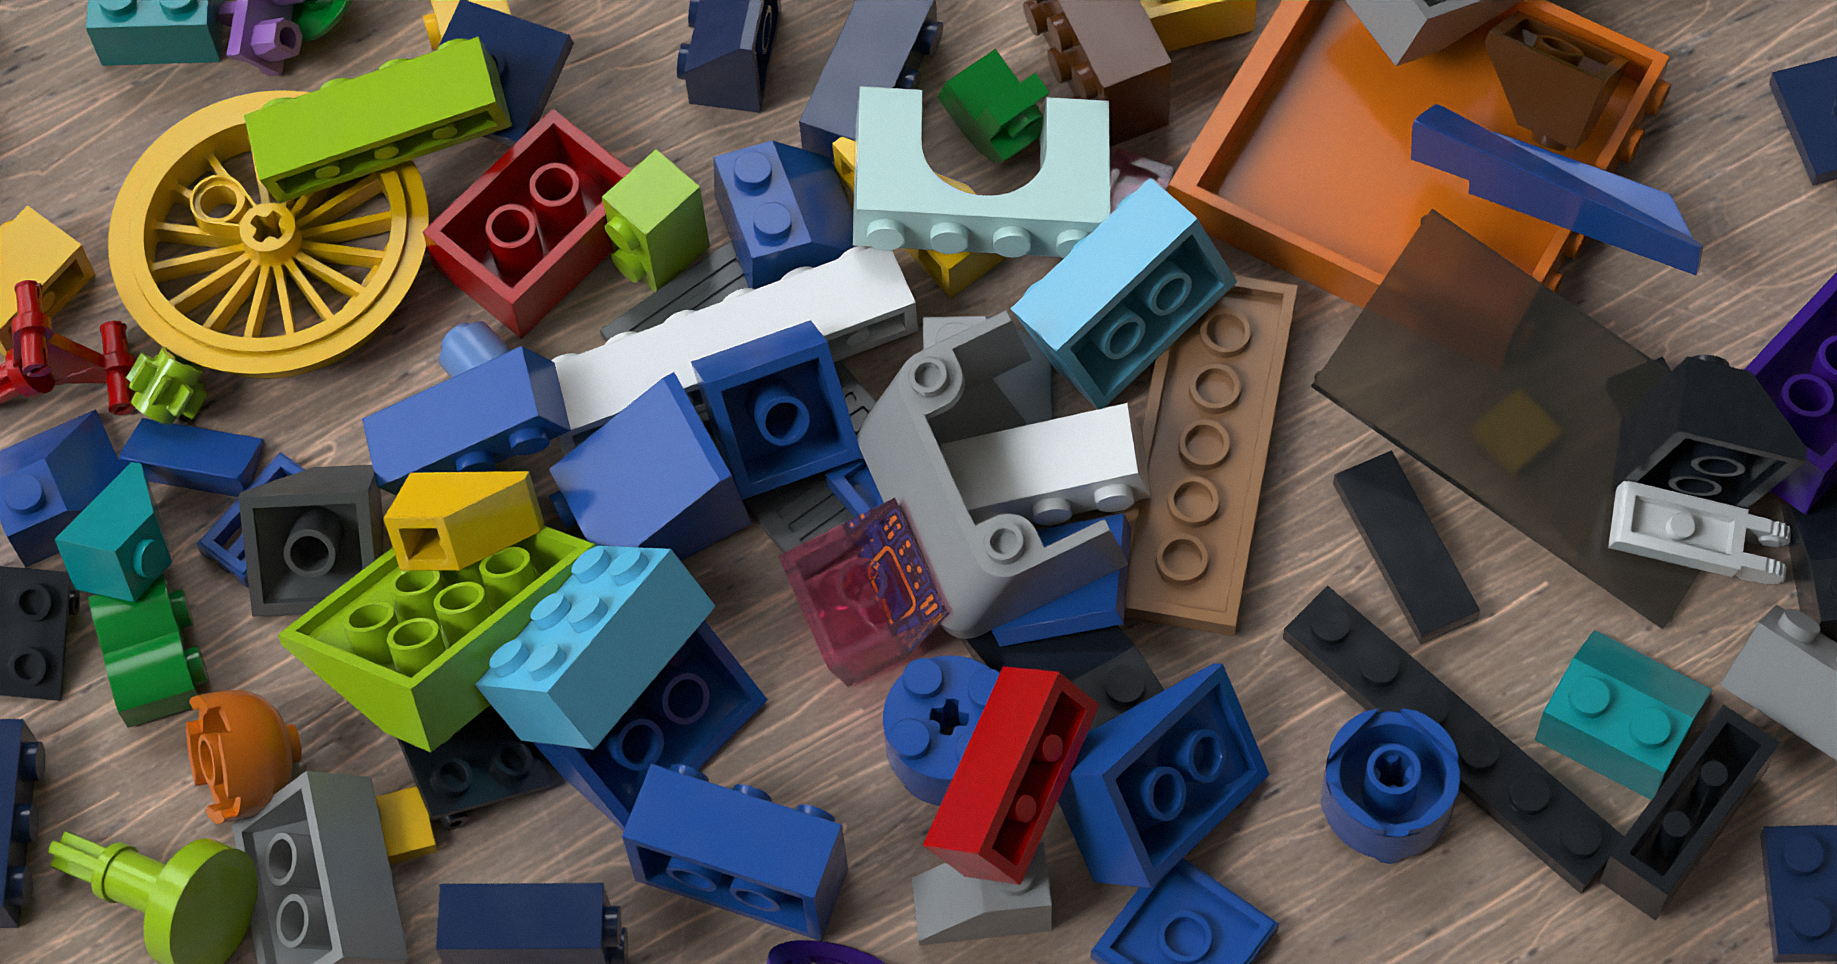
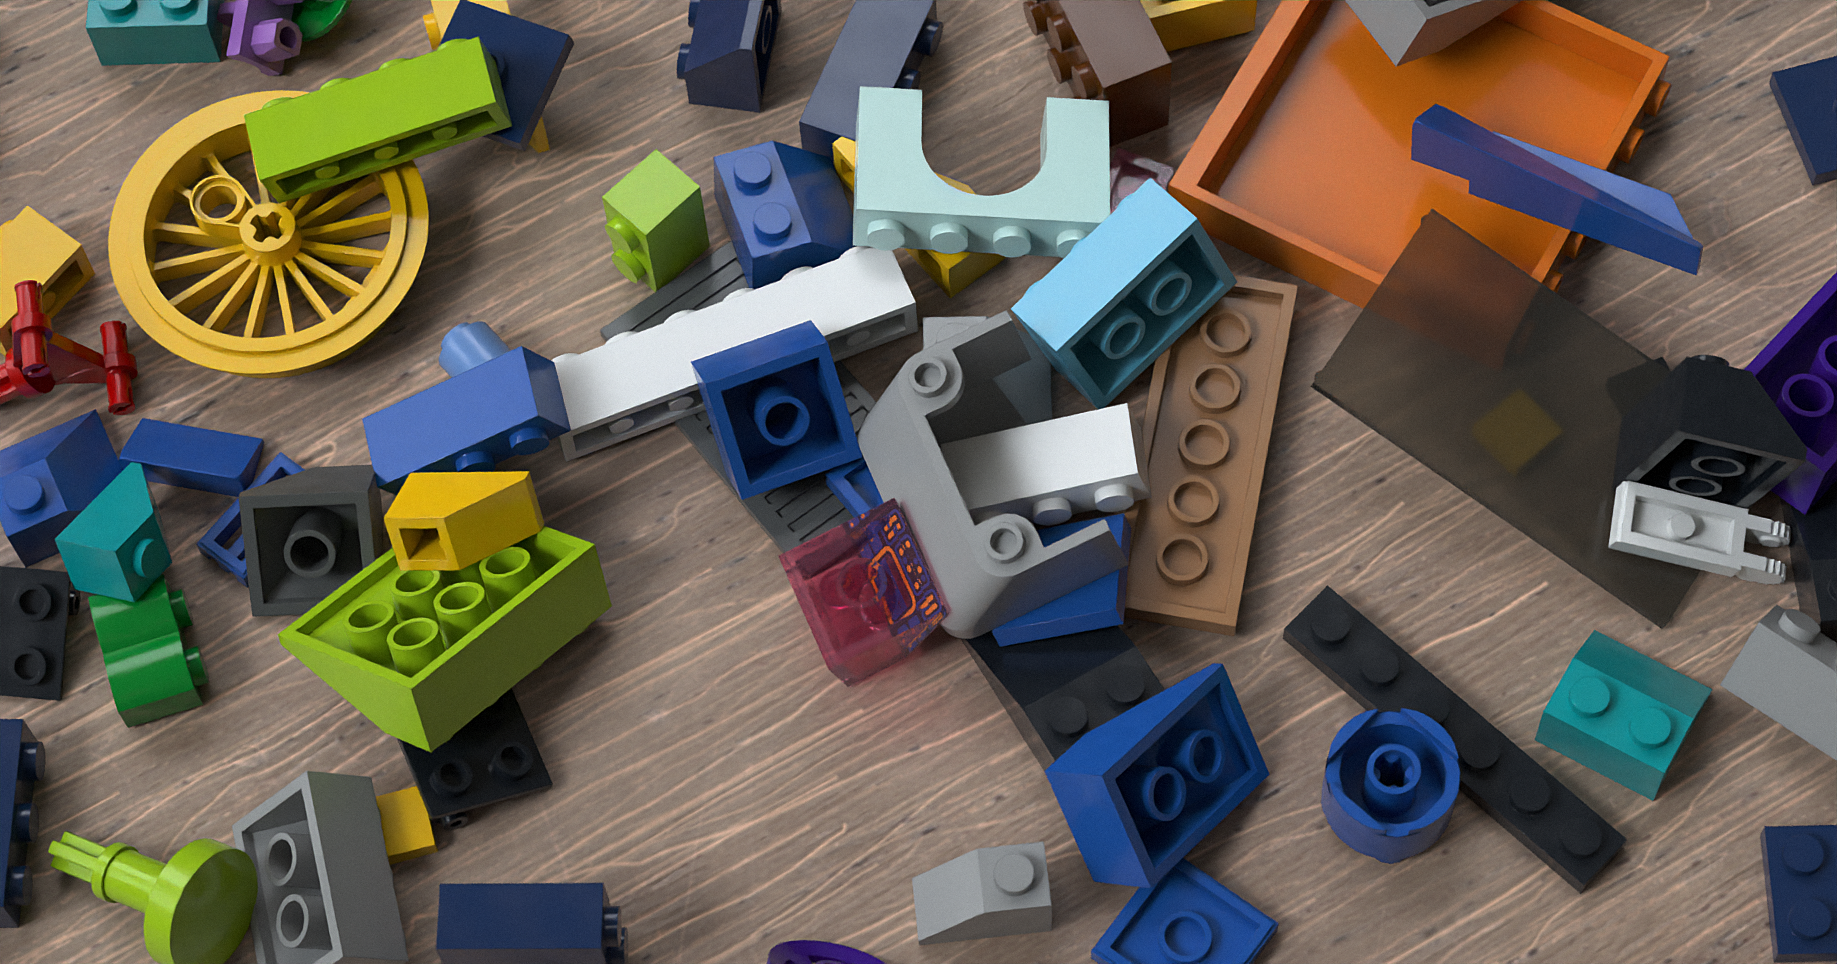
lime gear [126,347,208,425] -> none
orange cylinder [186,690,302,825] -> none
red brick [422,108,632,339] -> none
medium azure brick [475,546,716,749] -> none
blue slope [533,620,768,831] -> none
slope [549,372,752,561] -> none
blue brick [622,764,848,941] -> none
blue brick [883,655,1000,806] -> none
red brick [922,666,1100,885] -> none
green brick [937,49,1050,163] -> none
black tile [1333,450,1480,644] -> none
reddish brown slope [1484,11,1630,151] -> none
black brick [1600,704,1780,921] -> none

